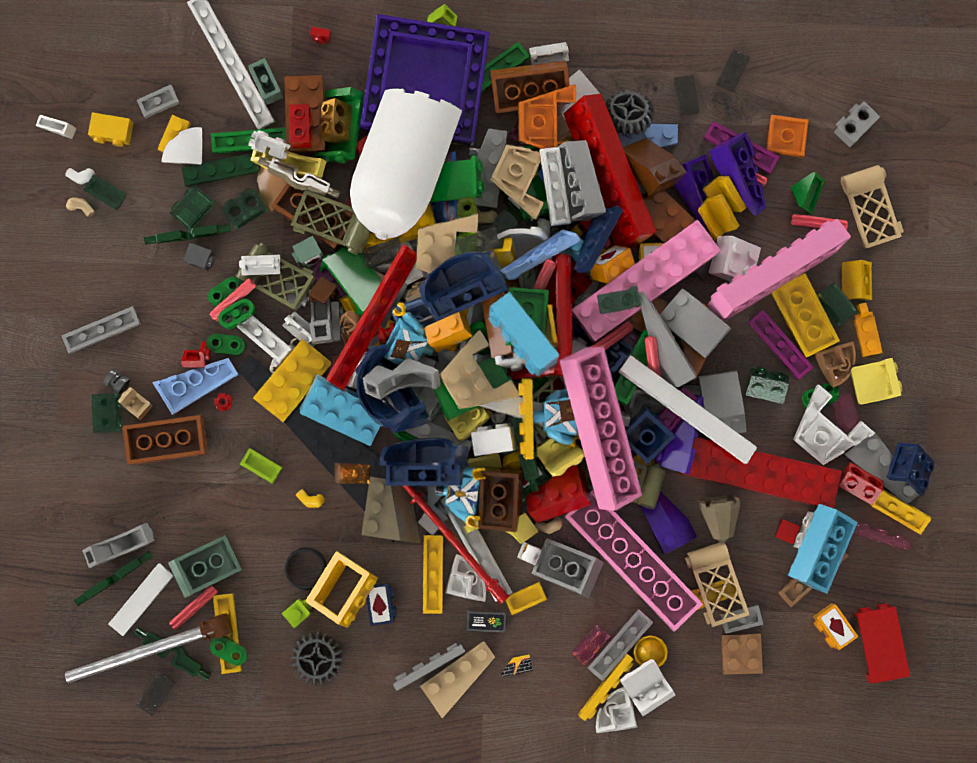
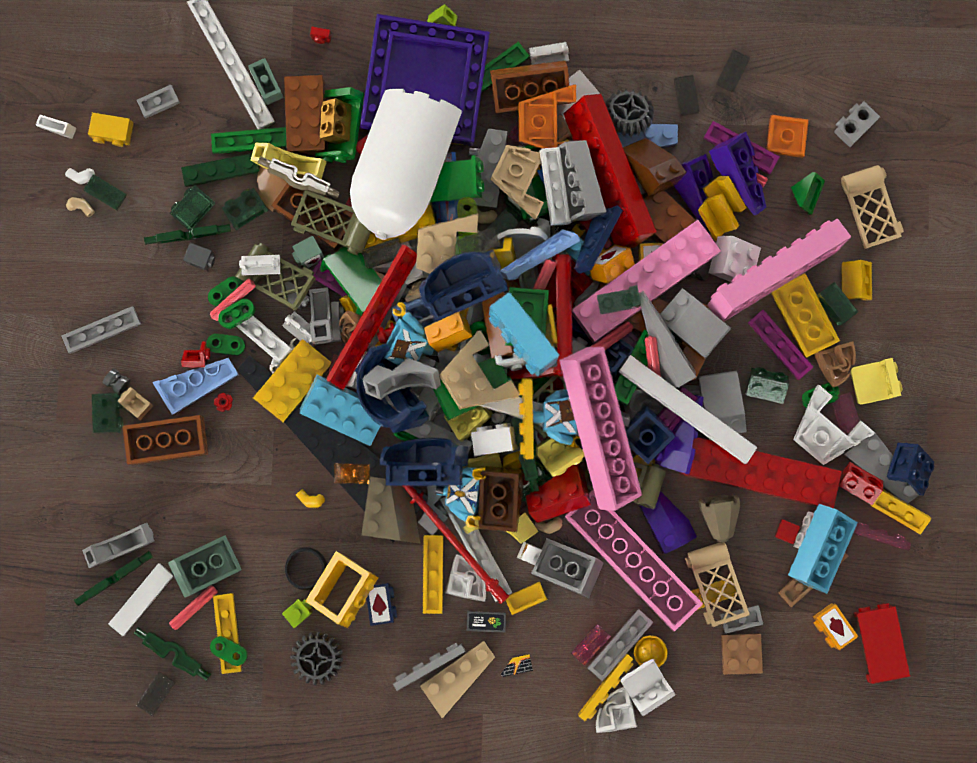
flat silver piece [65,613,233,683] -> none
yellow plate [158,115,191,152] -> none
white brick [161,127,202,165] -> none
lime tile [240,448,283,484] -> none
white hinge [248,131,290,160] -> none
red brick [289,104,312,148] -> none
reddish brown panel [308,276,339,304] -> none
coral axle [791,214,848,230] -> none
light orange hinge [854,303,883,357] -> none

